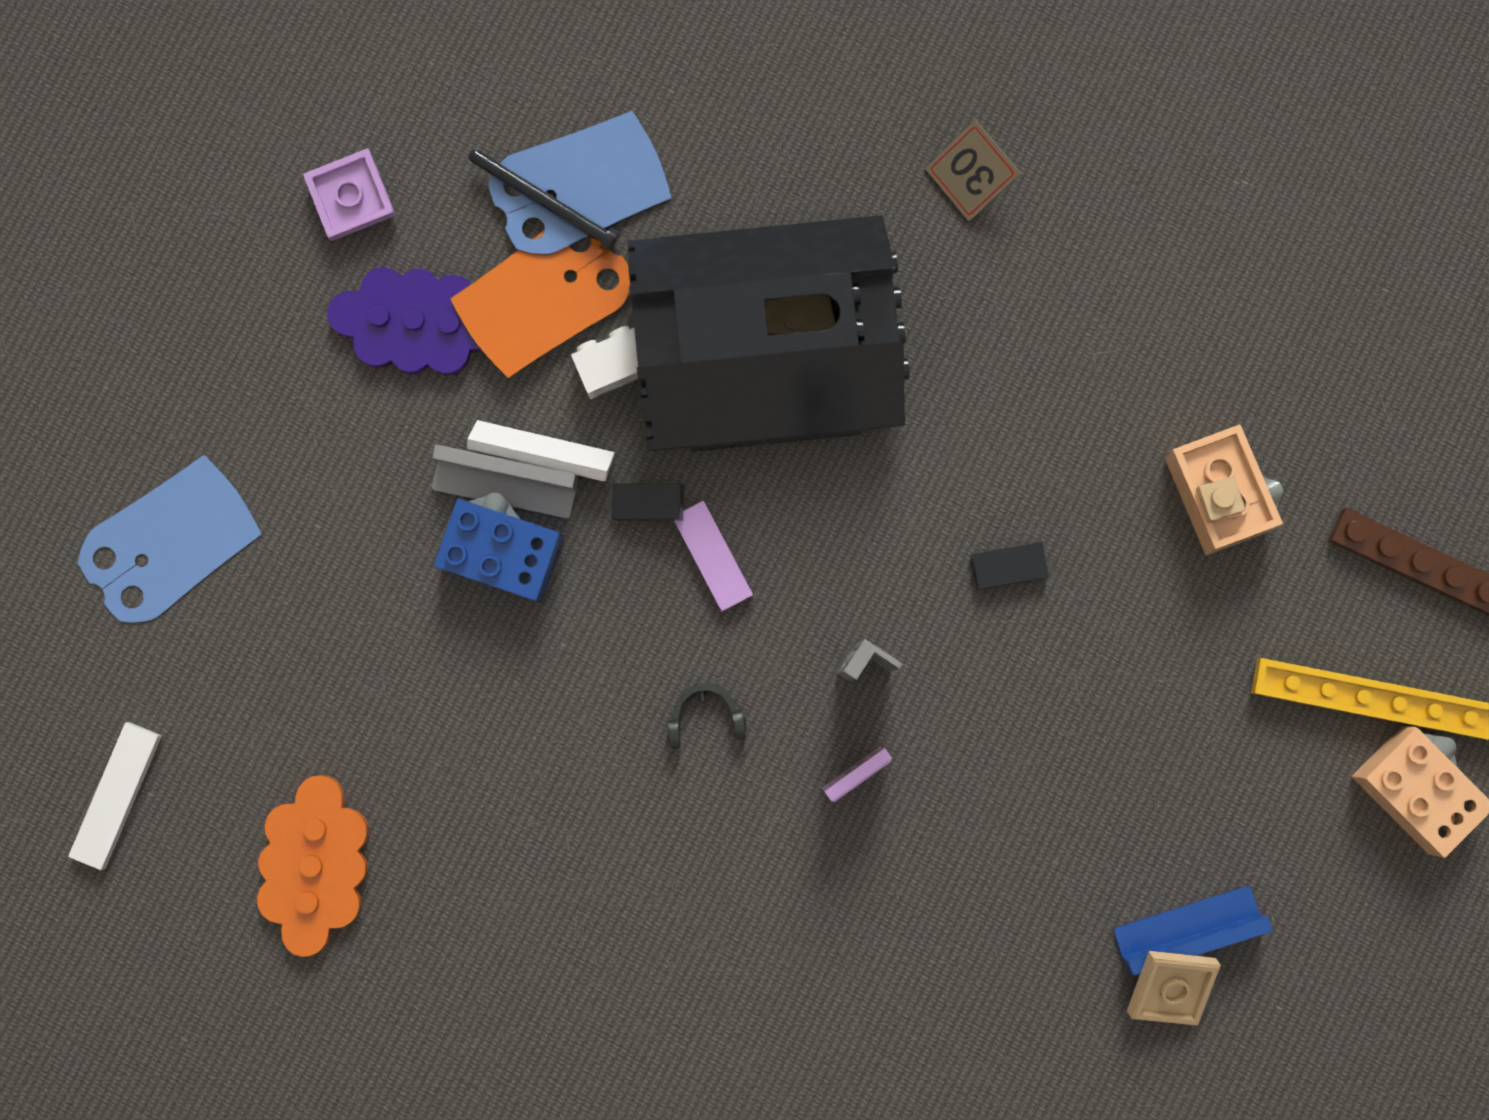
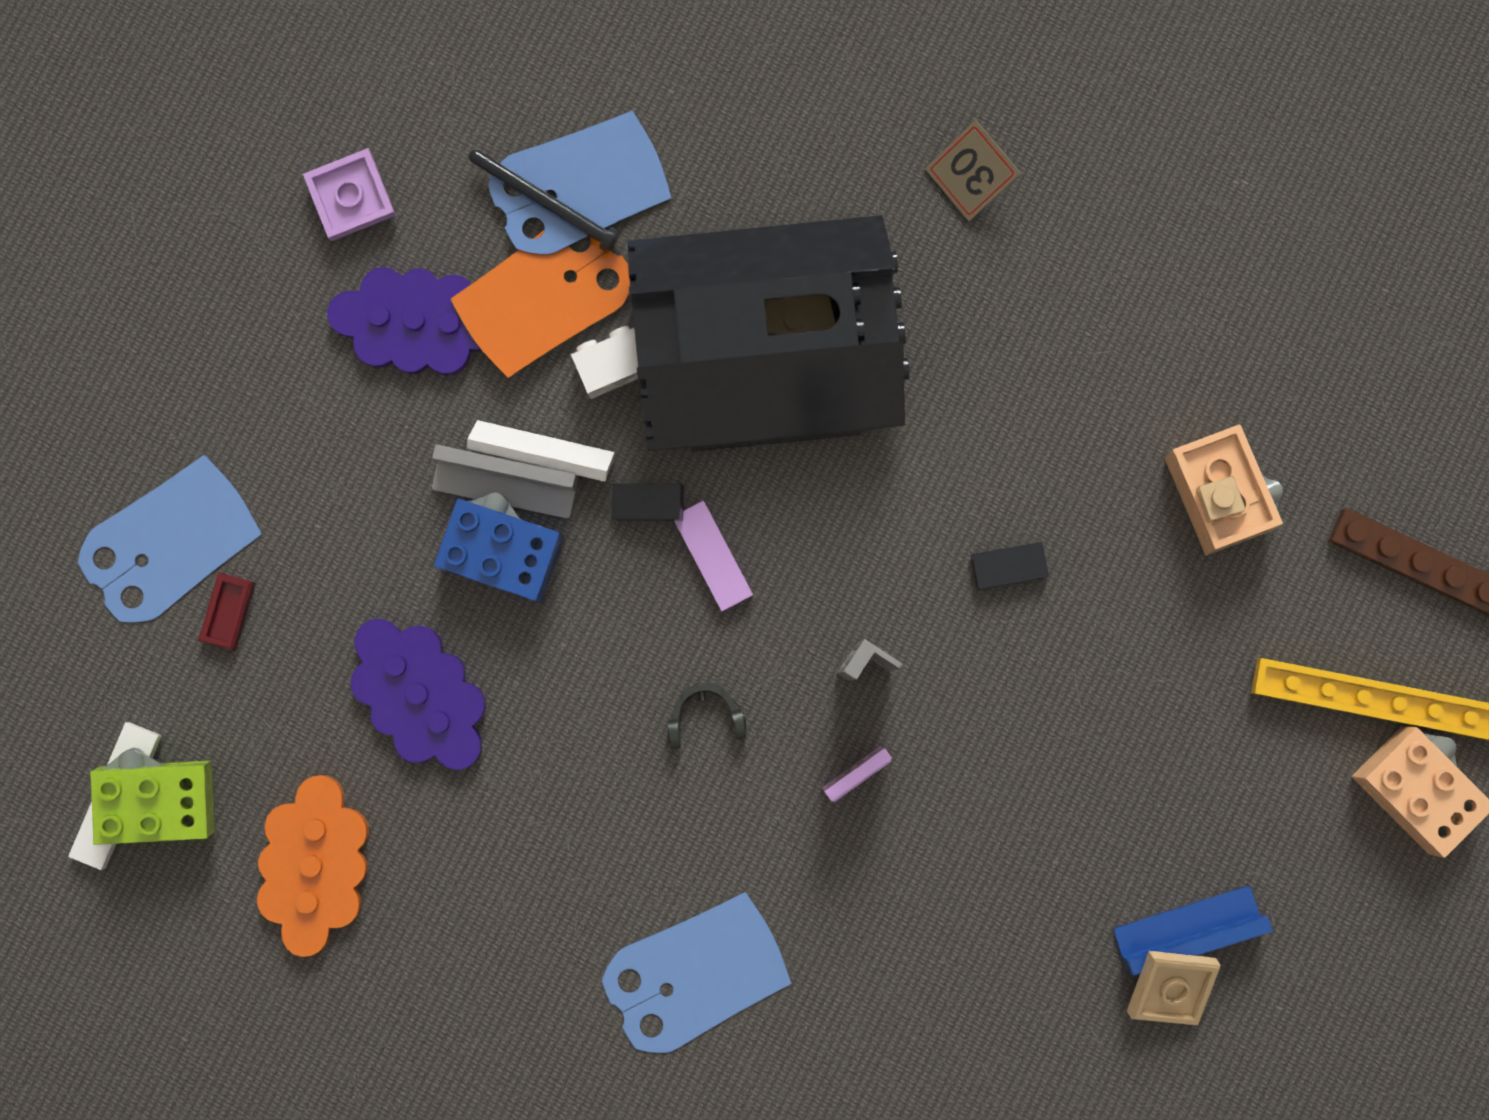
none -> lime piece [90,748,215,845]
none -> dark red tile [198,572,256,651]
none -> dark purple plate [350,619,486,770]
none -> medium blue piece [602,892,791,1053]

